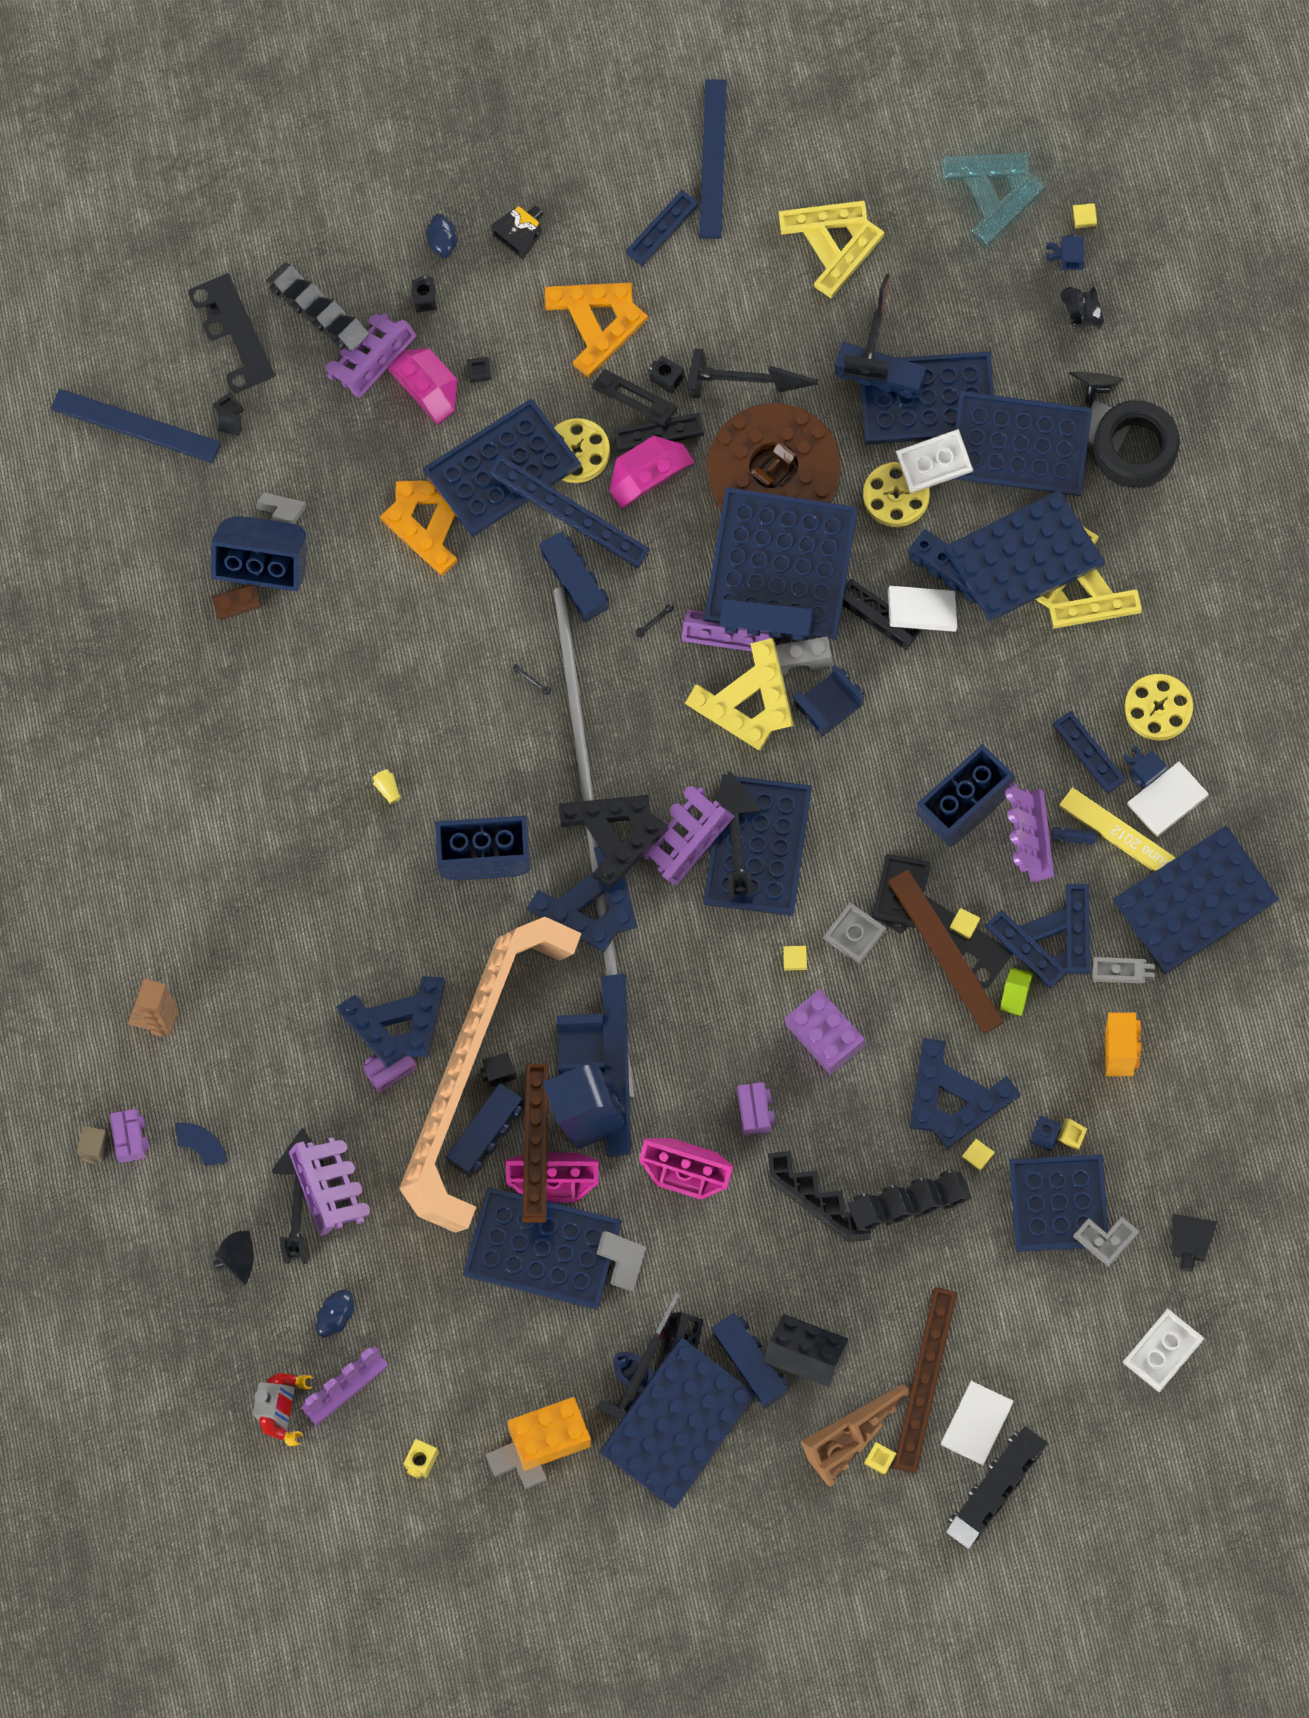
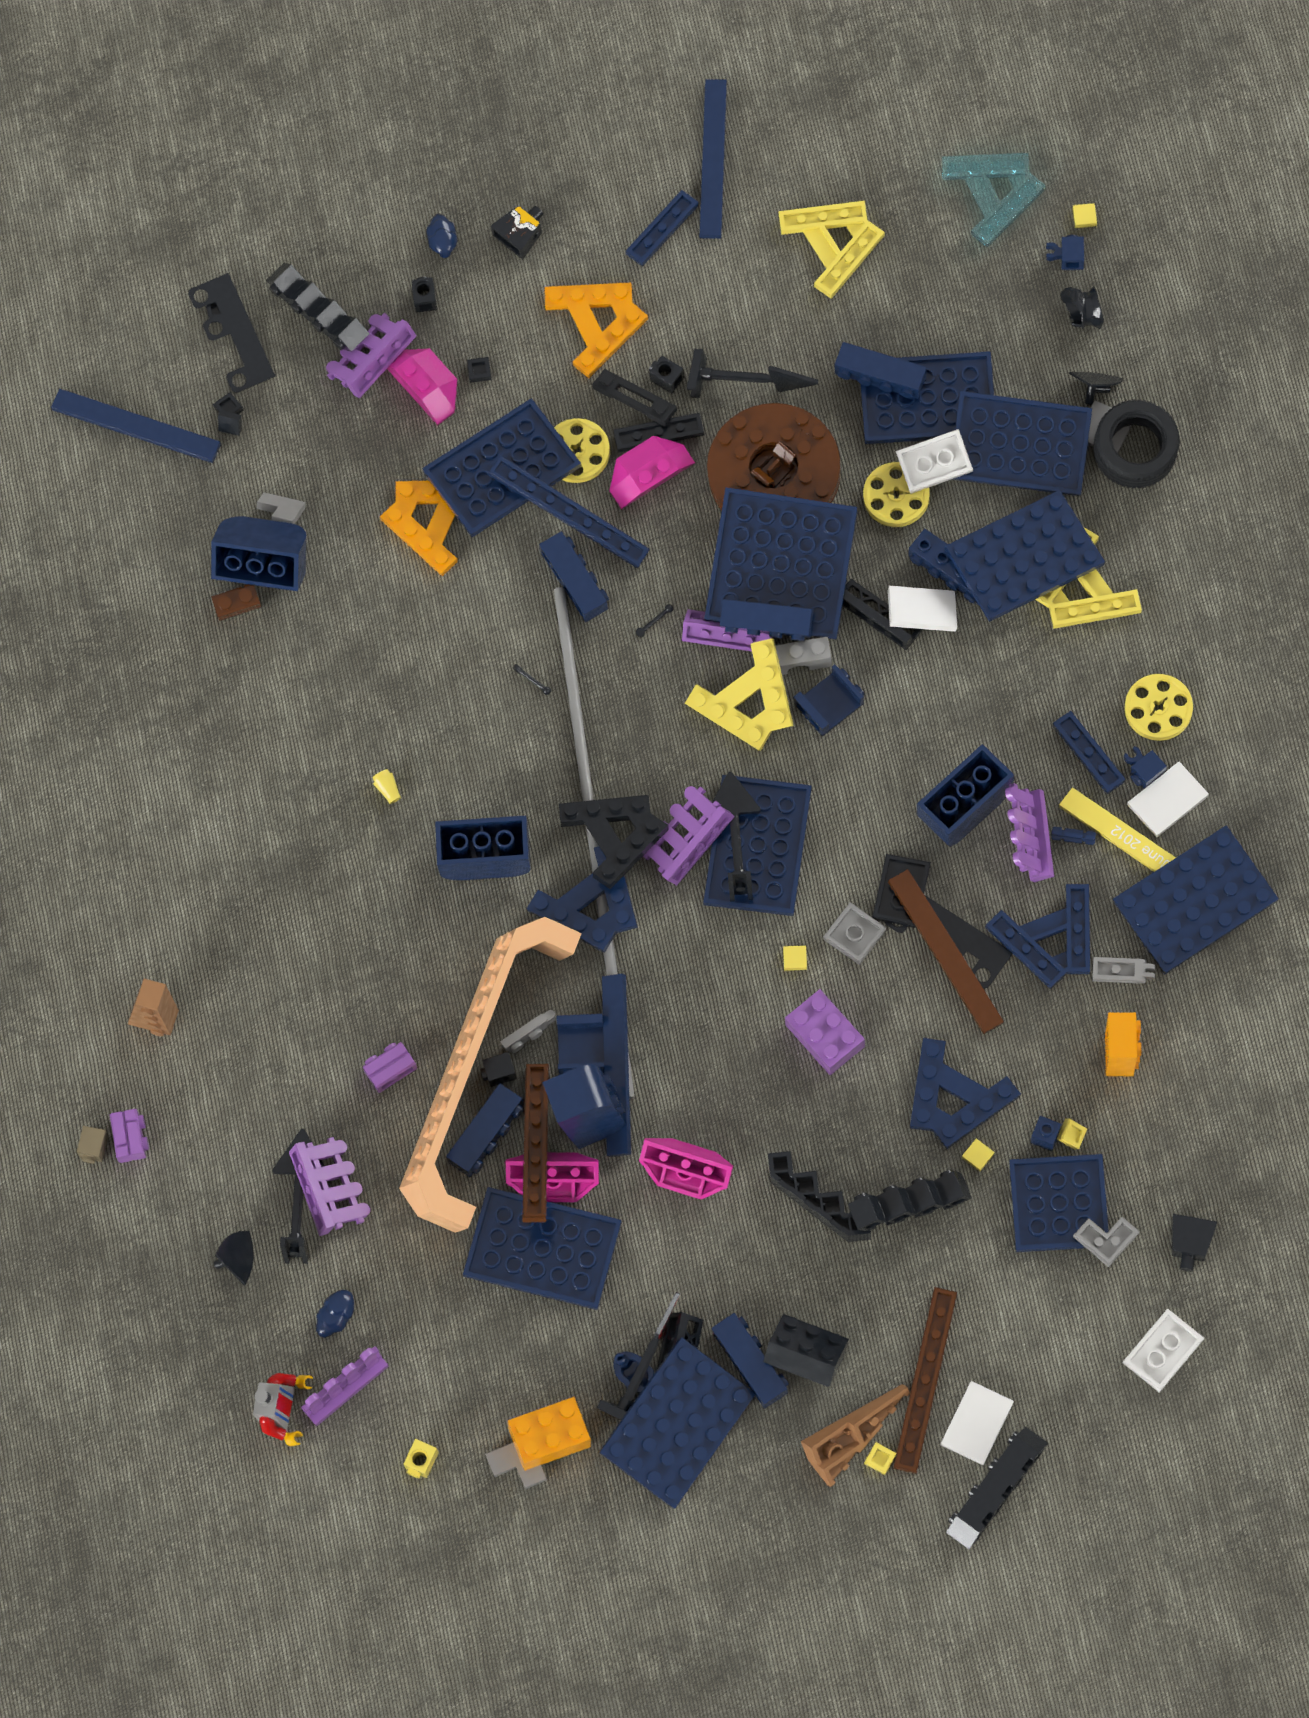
dark blue tile [176,1123,227,1166] -> none
dark blue plate [336,976,446,1068] -> none
light grey tile [596,1231,646,1291] -> none
medium lavender brick [737,1082,775,1136] -> none
black piece [843,274,890,383] -> none
light yellow tile [950,908,981,939] -> none
lime slope [1000,967,1033,1016] -> none
none -> light grey hinge [500,1010,556,1053]

